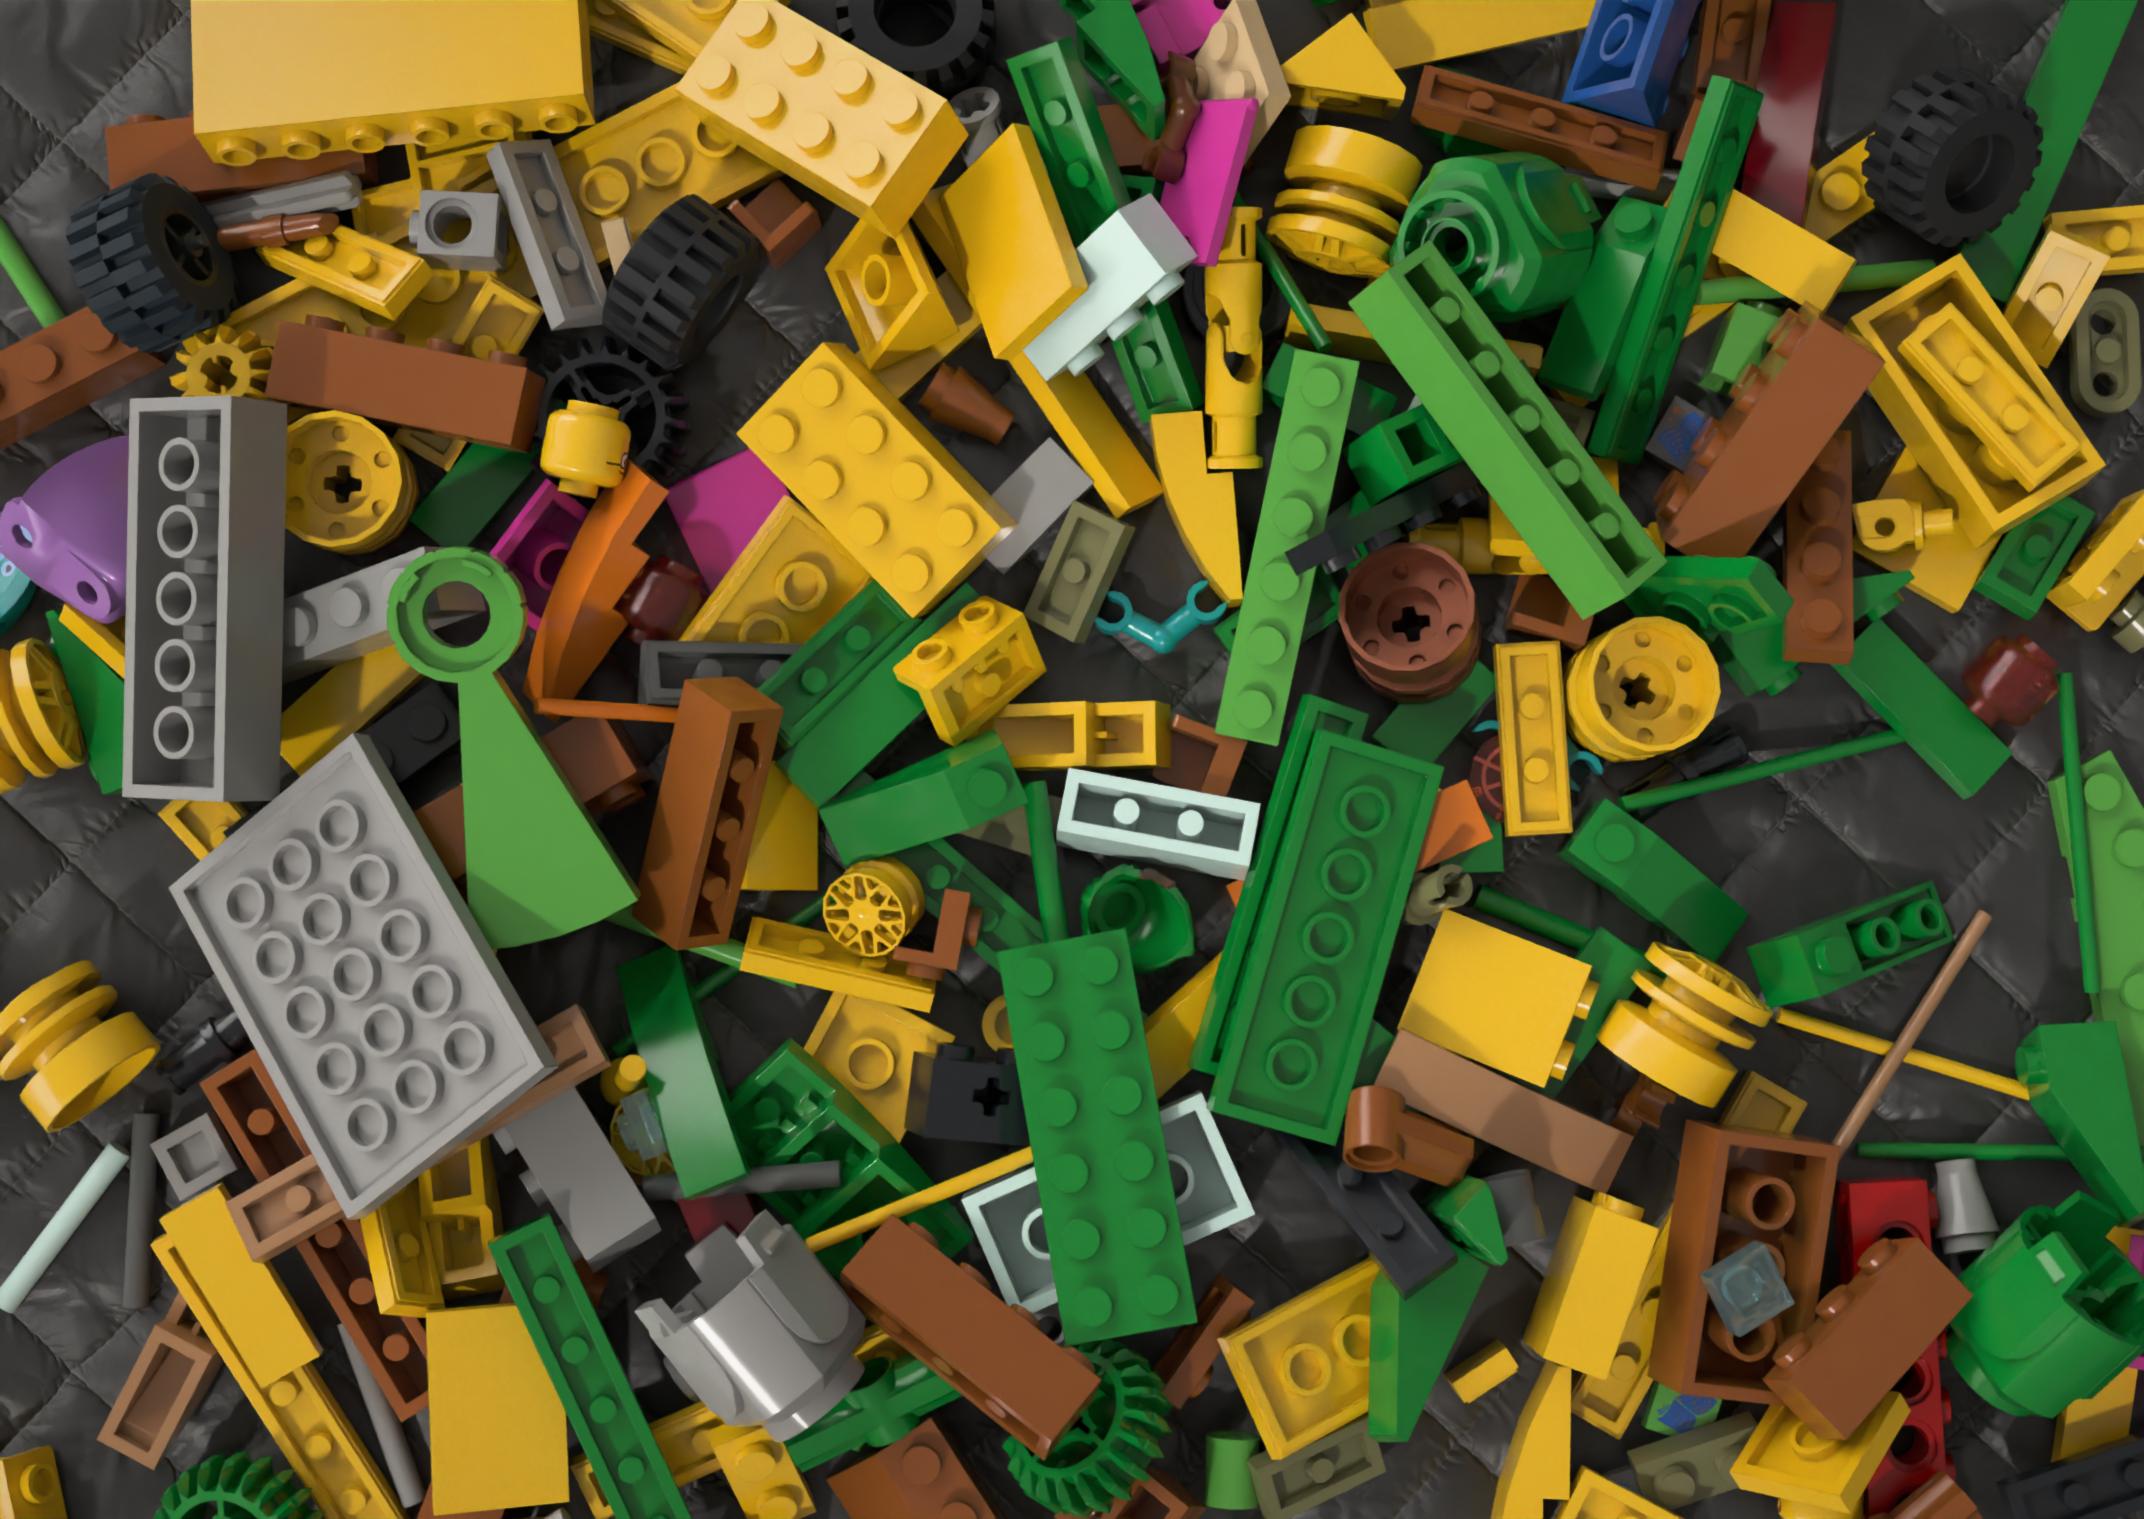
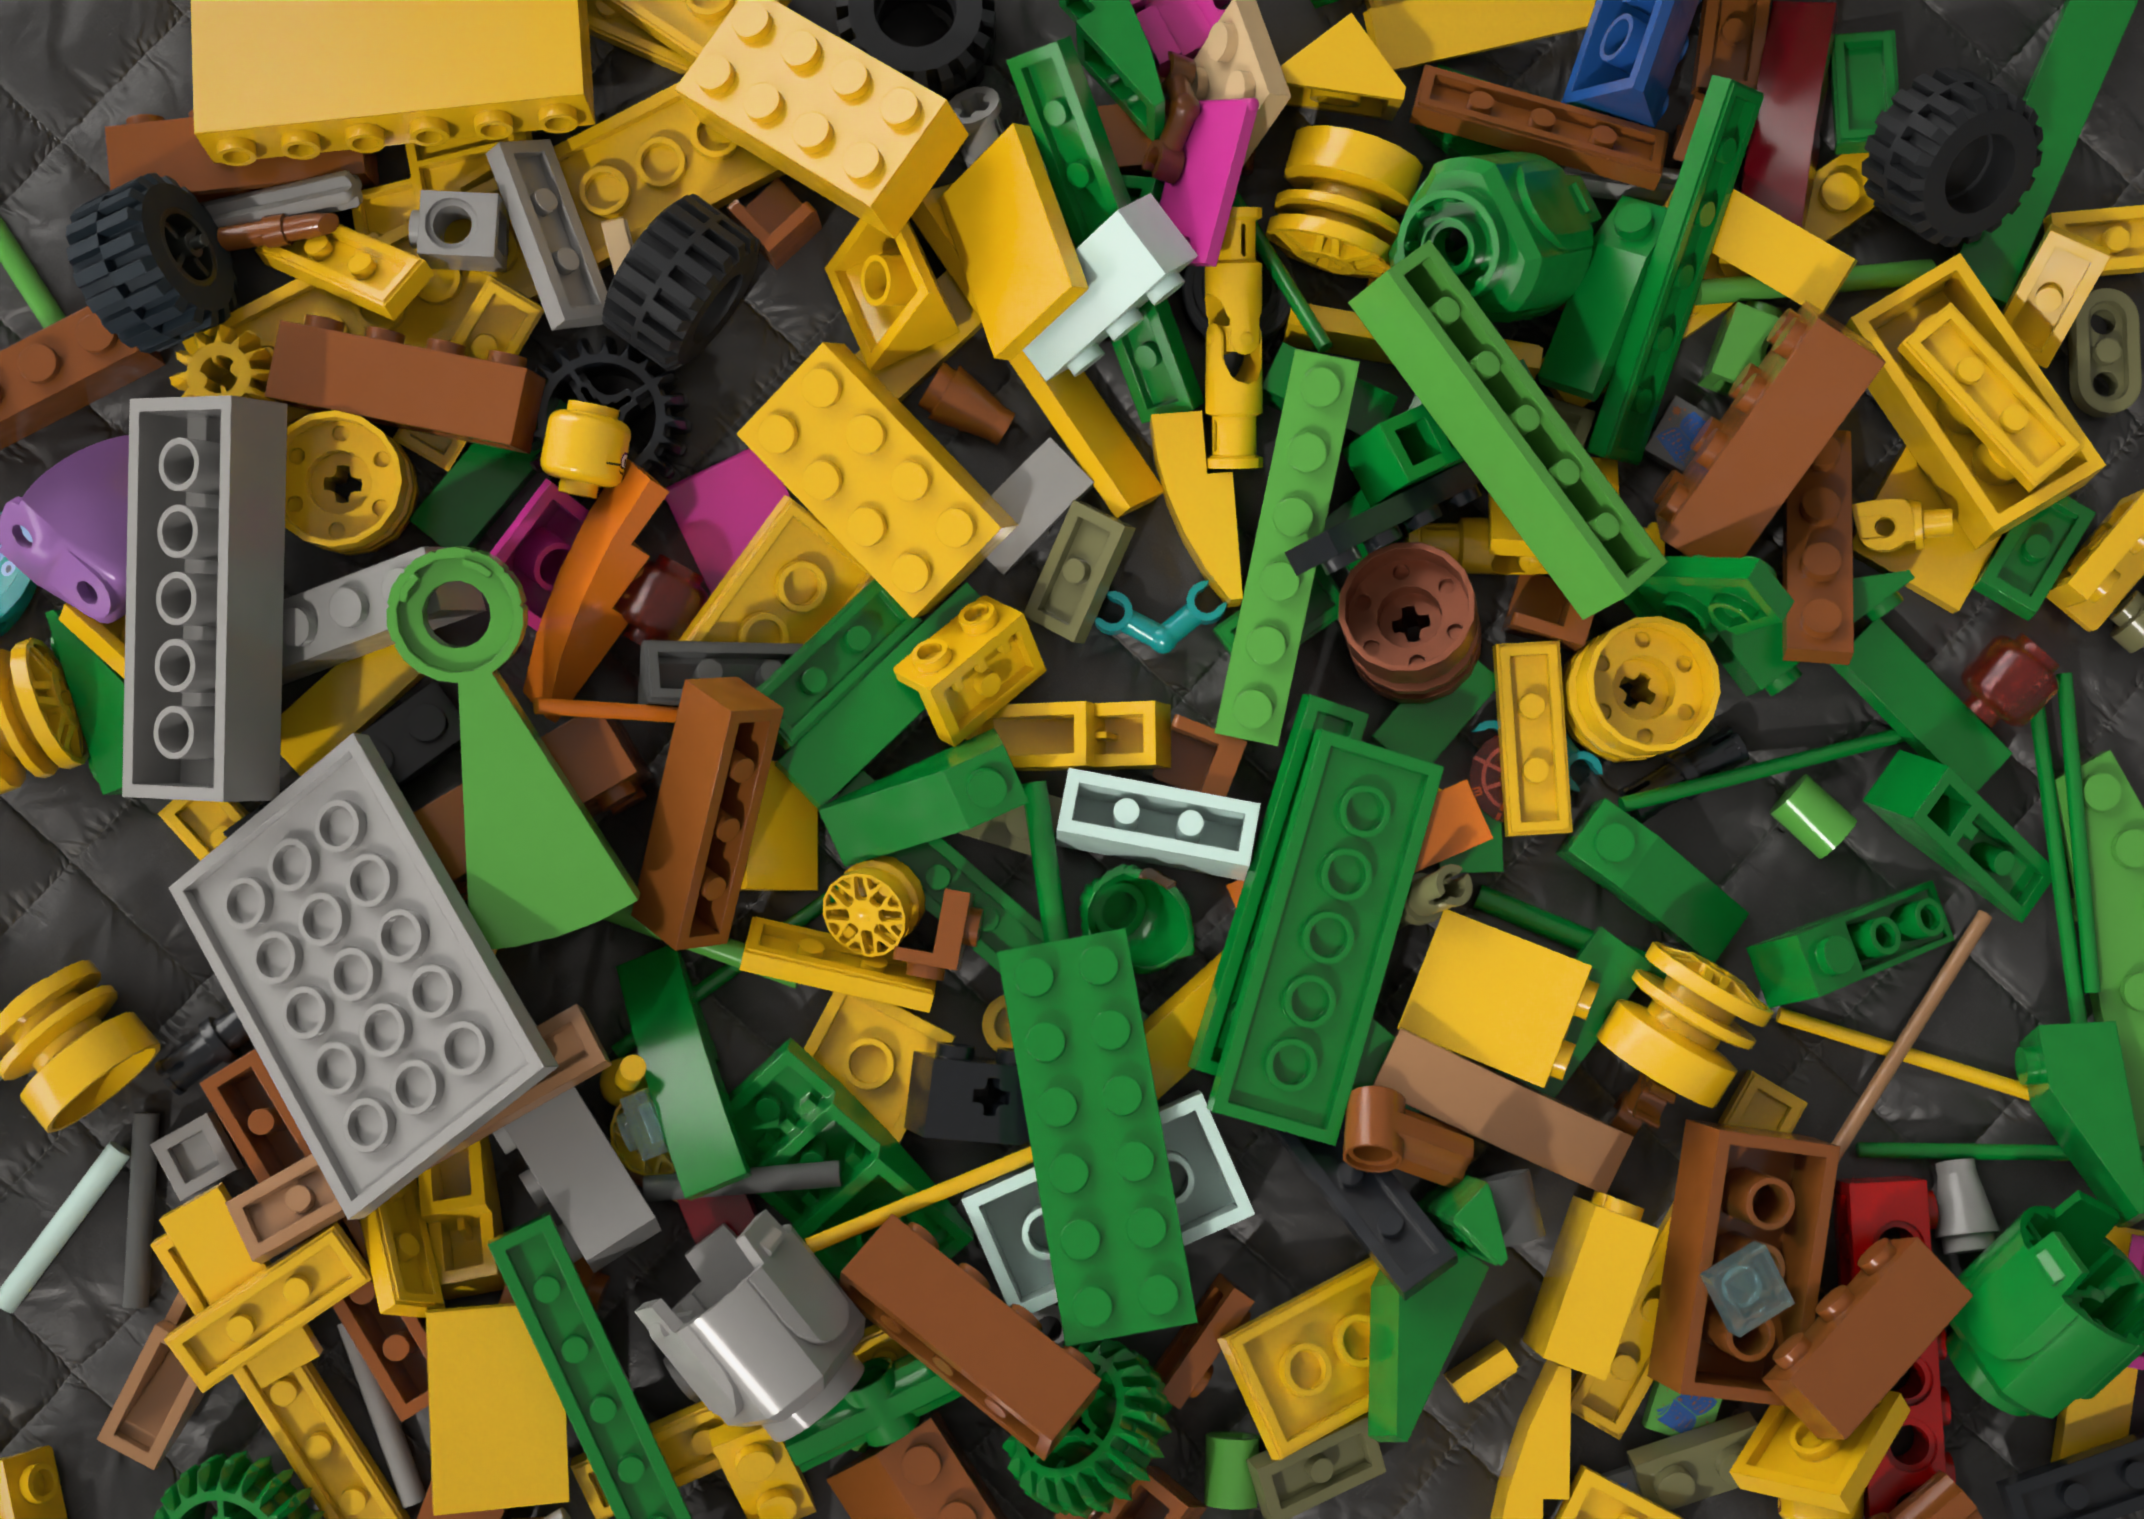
none -> yellow tile [164,1222,372,1393]
none -> bright green piece [1769,774,1857,859]
none -> green tile [1830,30,1899,155]
none -> green slope [1862,749,2052,923]
none -> green axle [2028,706,2087,1023]

